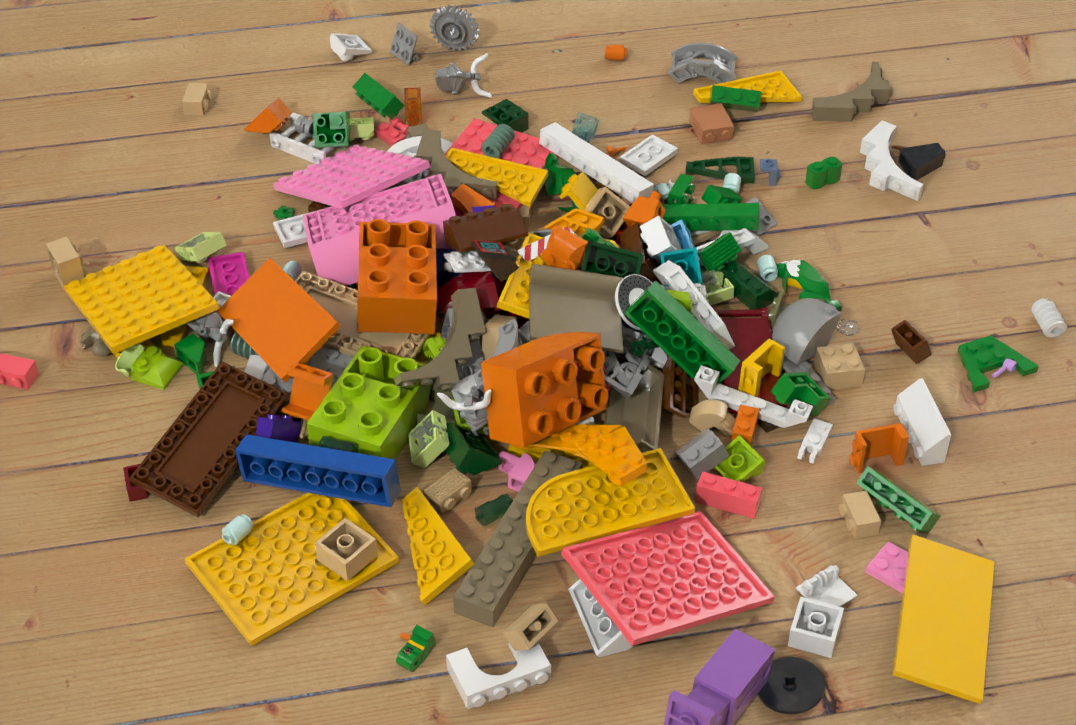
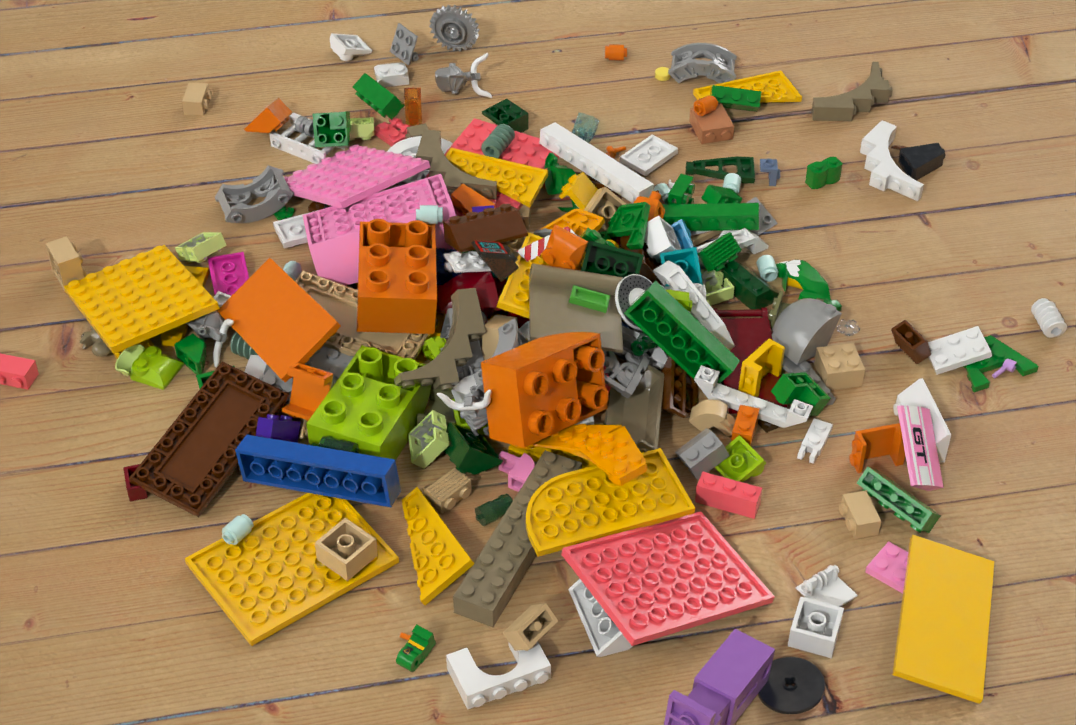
none -> light grey fence [215,165,294,223]
none -> white slope [374,62,409,87]
none -> light aqua brick [416,205,443,224]
none -> bright green tile [569,285,610,313]
none -> green wing [600,202,650,250]
none -> light yellow tile [655,67,671,81]
none -> orange brick [694,95,718,116]
none -> bright pink slope [897,405,944,491]
none -> white plate [928,326,992,375]

